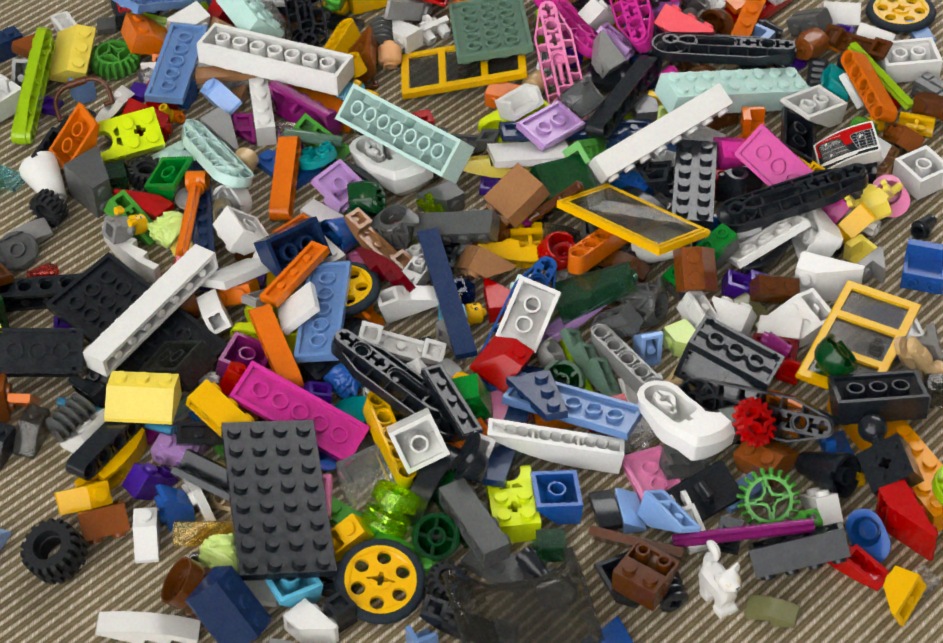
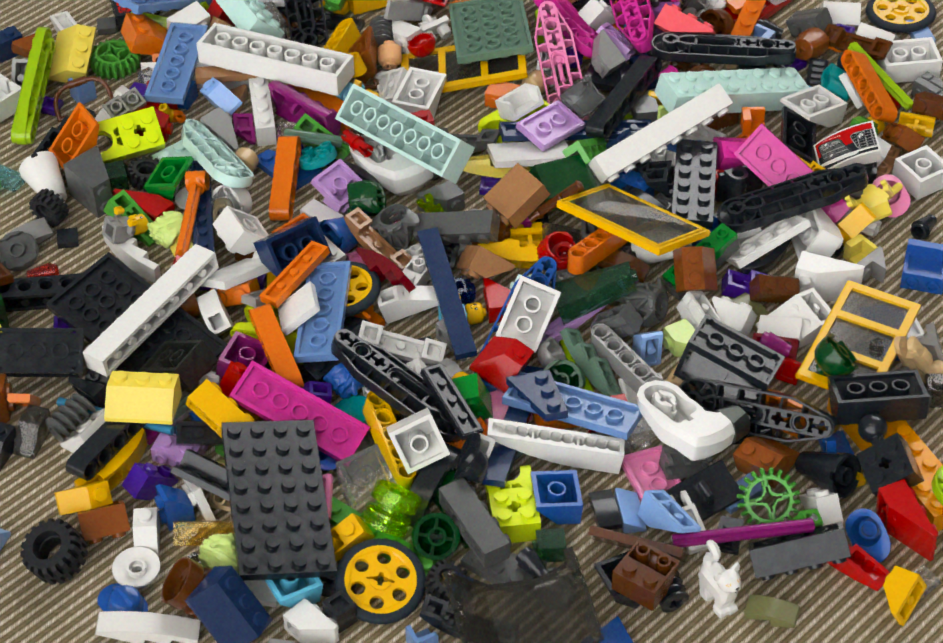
red gear [731,397,777,448] -> none
none -> black tile [57,227,79,249]
none -> blue piece [97,583,148,612]
none -> light grey slope [102,87,147,118]
none -> white dish [112,547,160,588]
none -> red pin [341,129,373,157]
none -> white wing [376,67,407,103]
none -> white slope [391,67,447,118]
none -> red hair [407,33,436,58]

